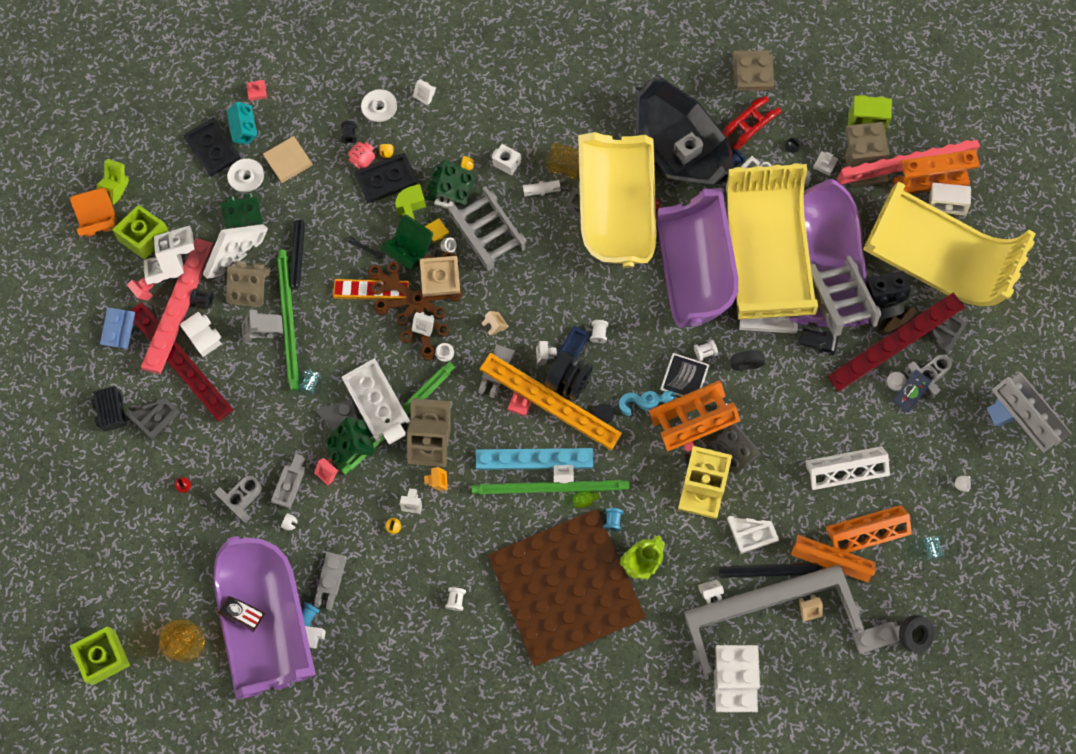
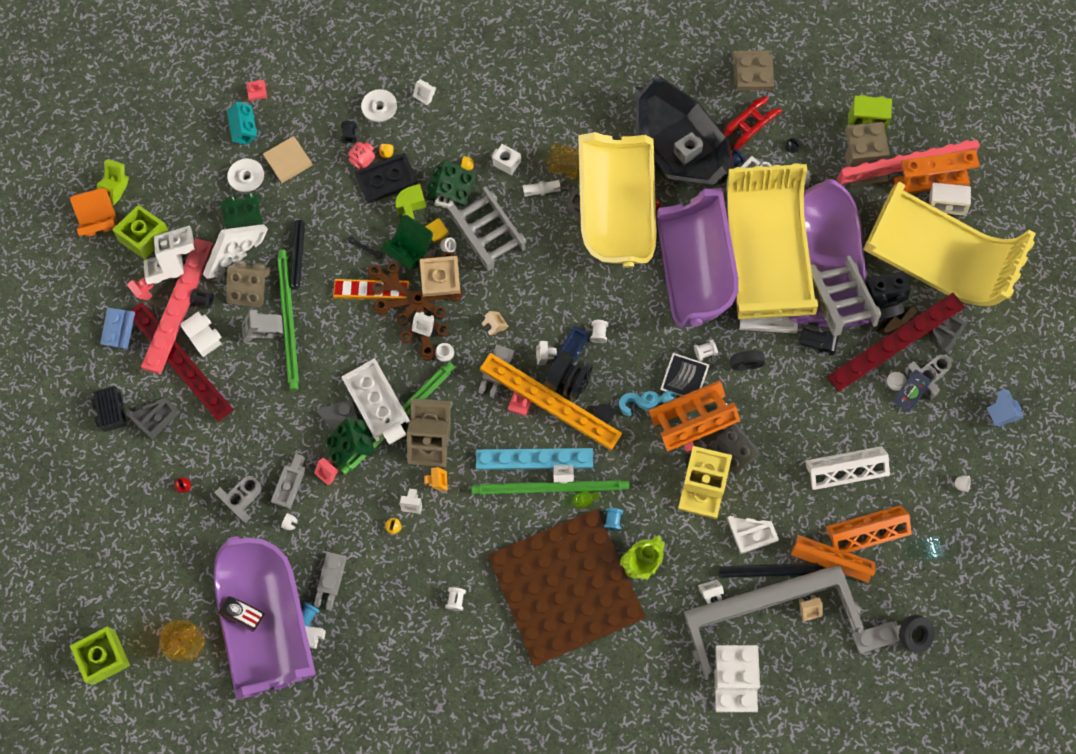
black tile [183,117,242,177] -> none
clear light blue bush [298,370,322,395] -> none
white tile [813,151,838,176] -> none
light grey fence [992,372,1072,453] -> none

